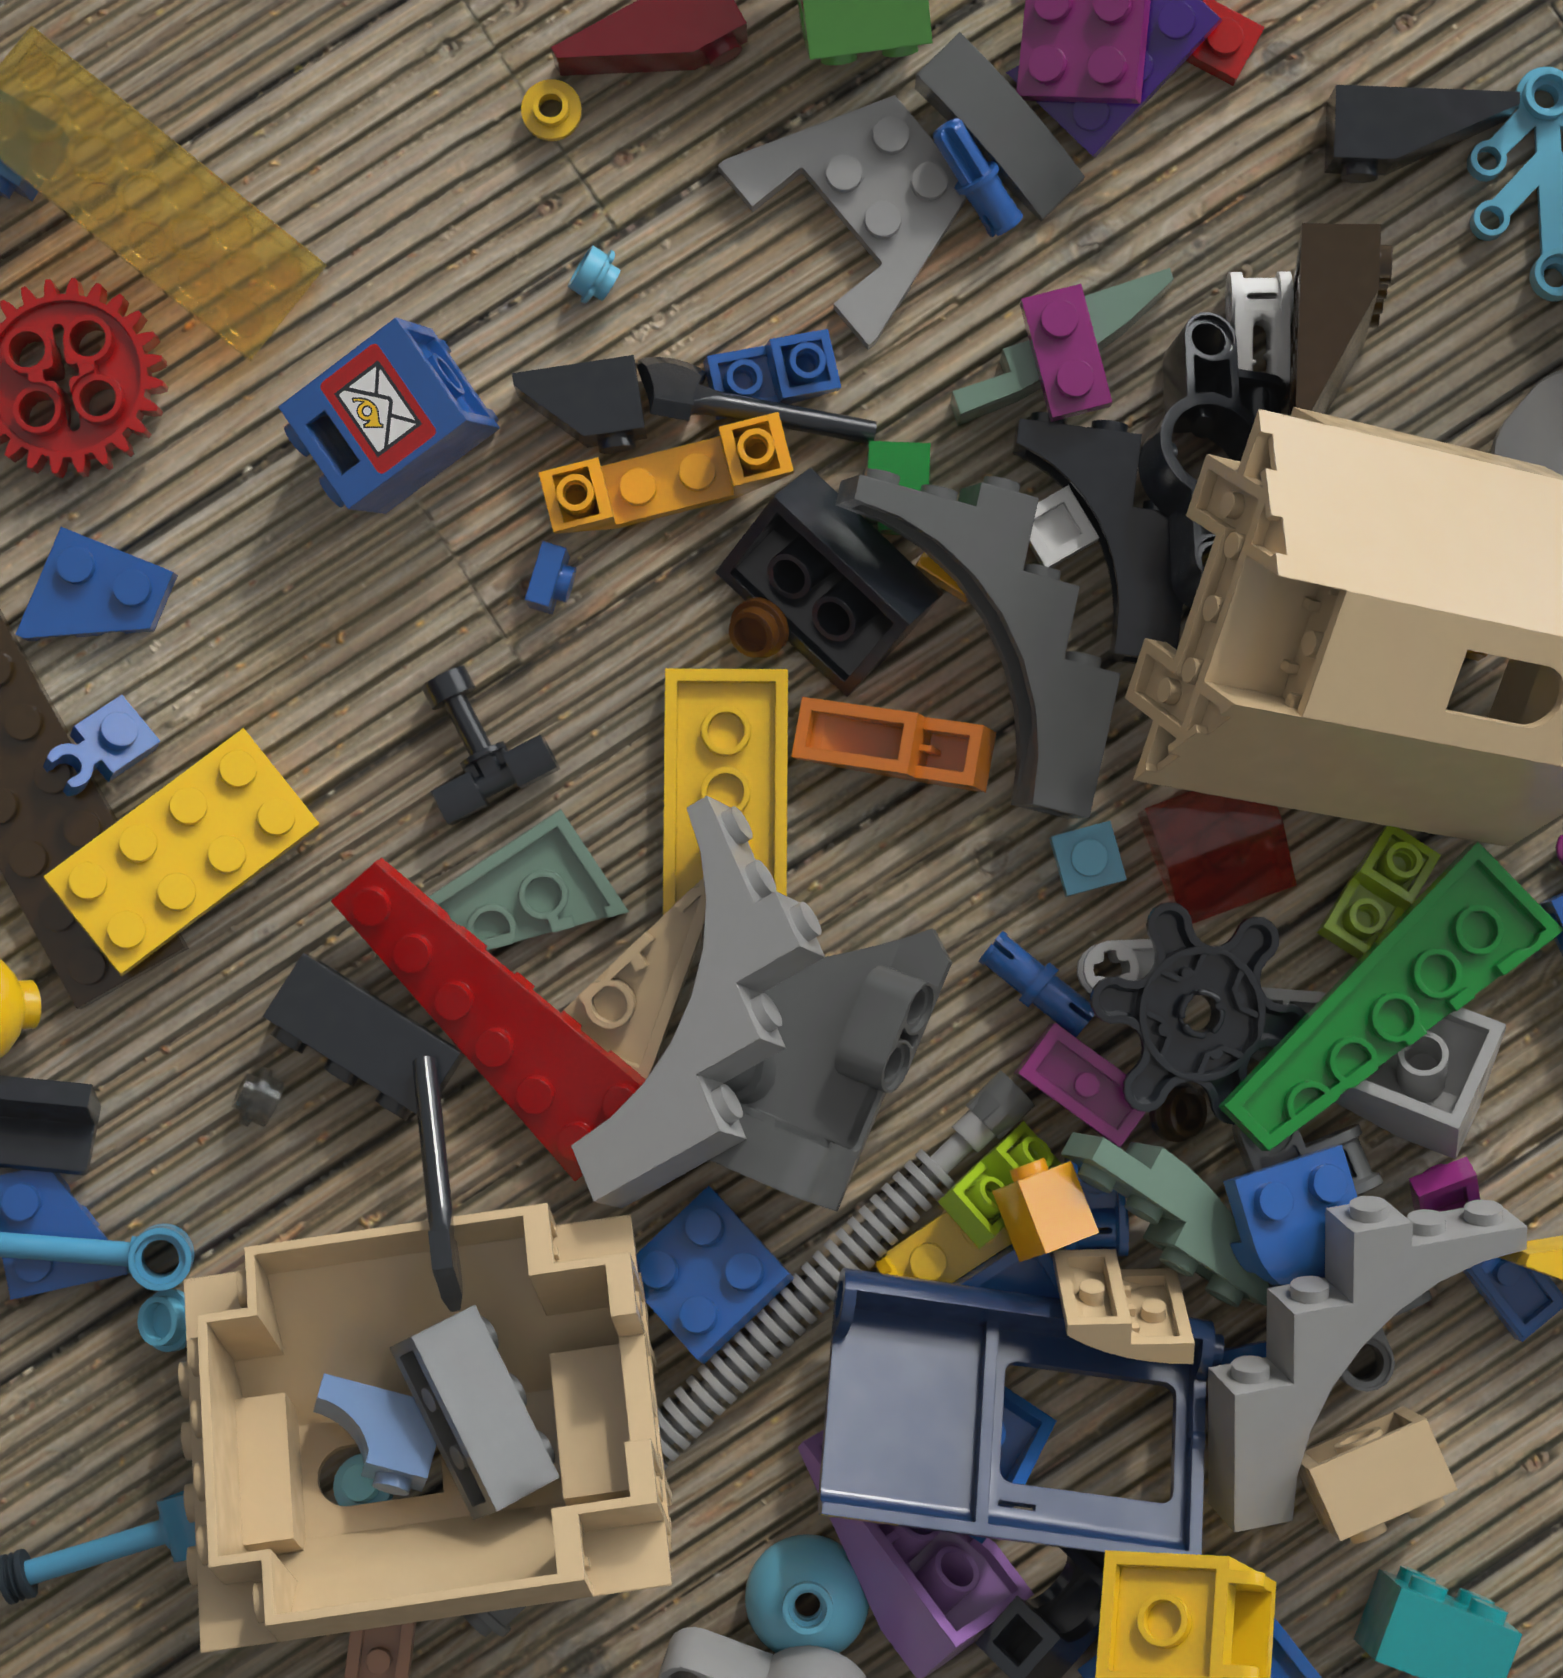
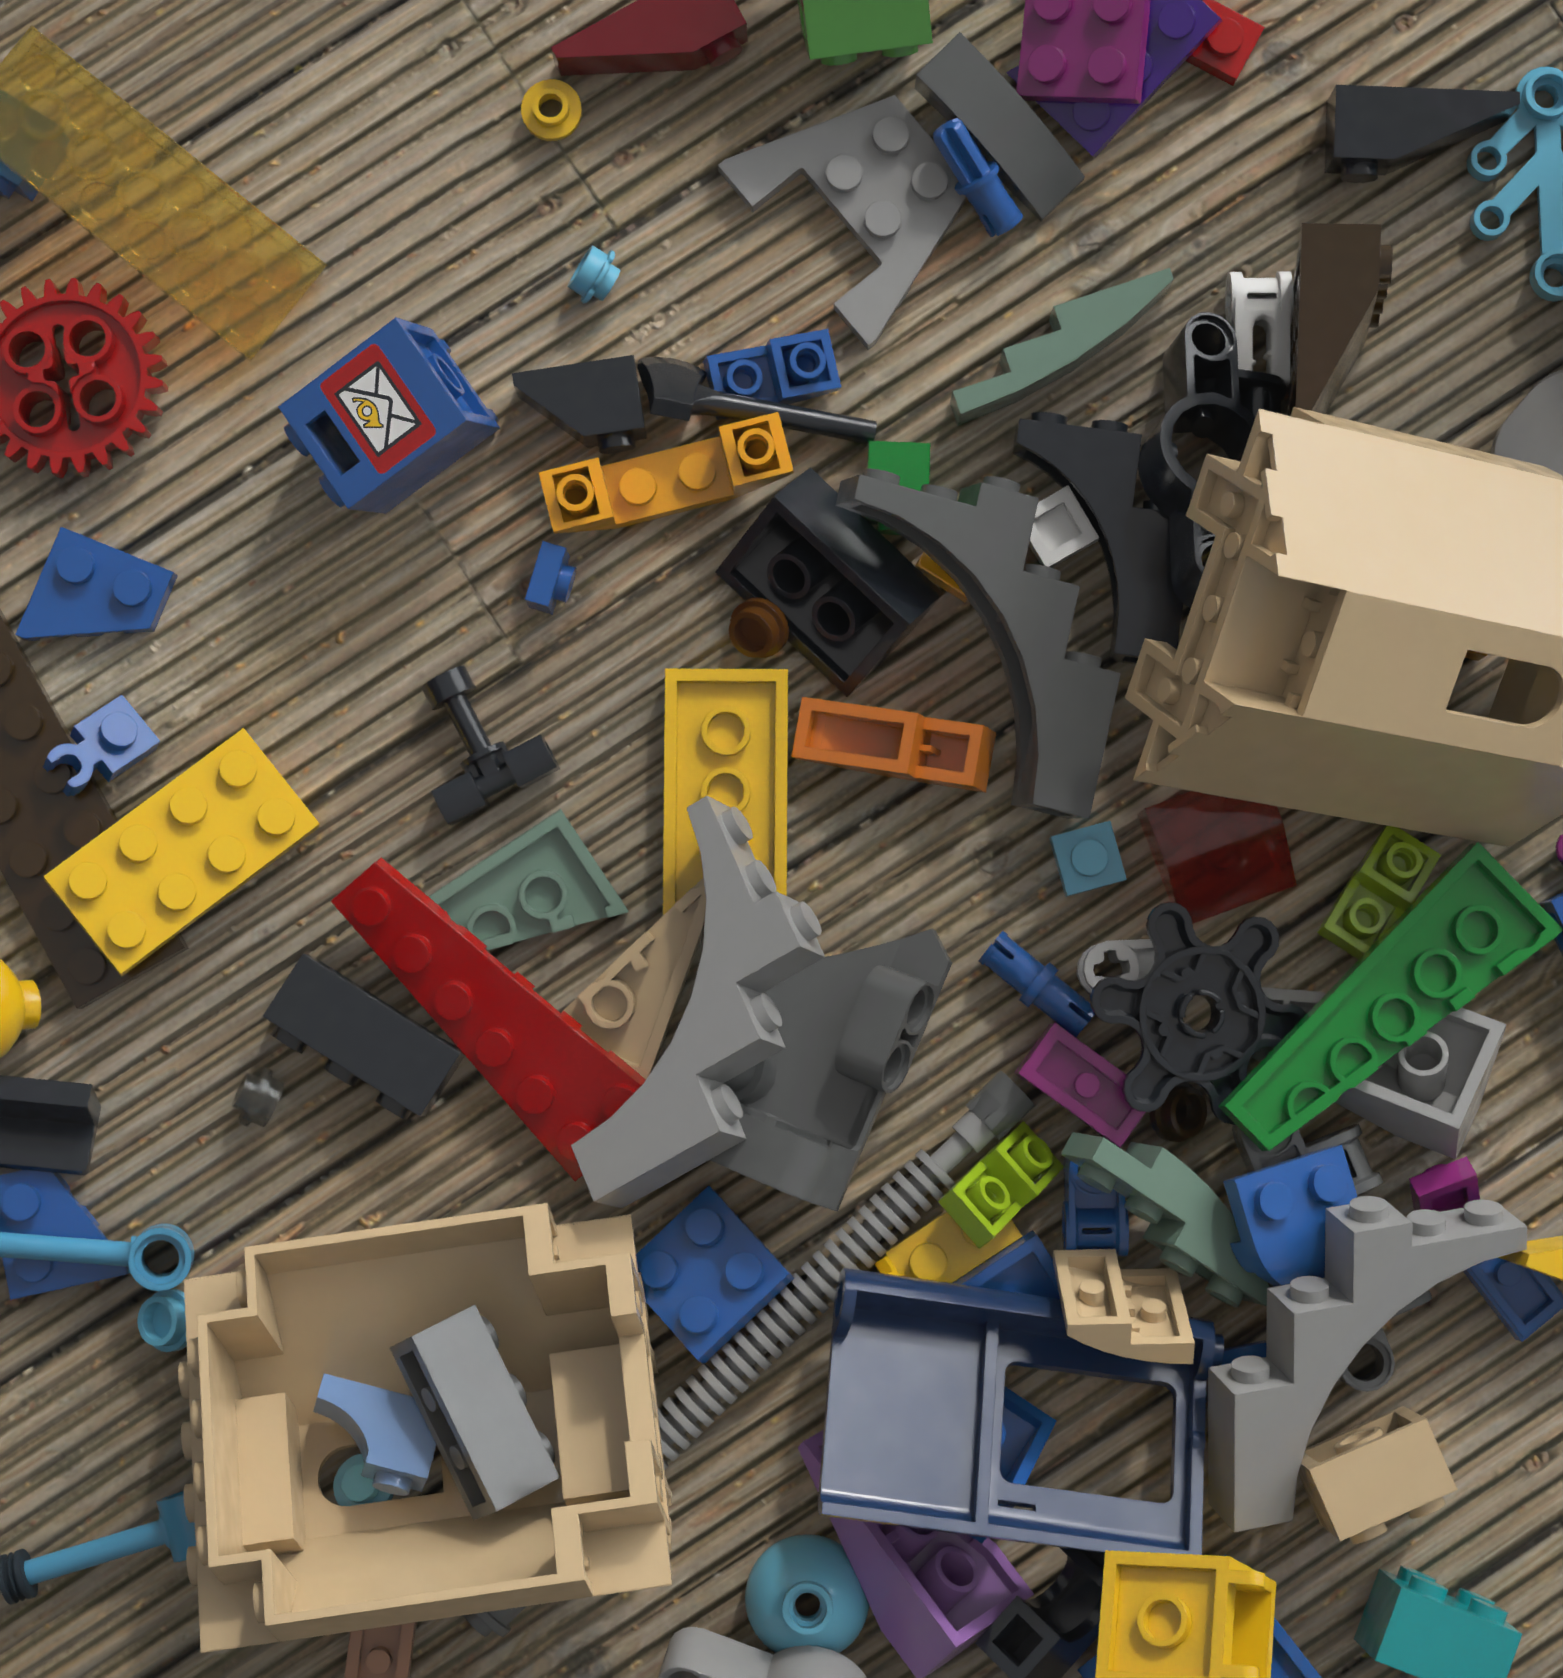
black piece [412,1056,463,1312] -> none
light orange brick [992,1158,1099,1262] -> none
magenta plate [1020,284,1112,422] -> none

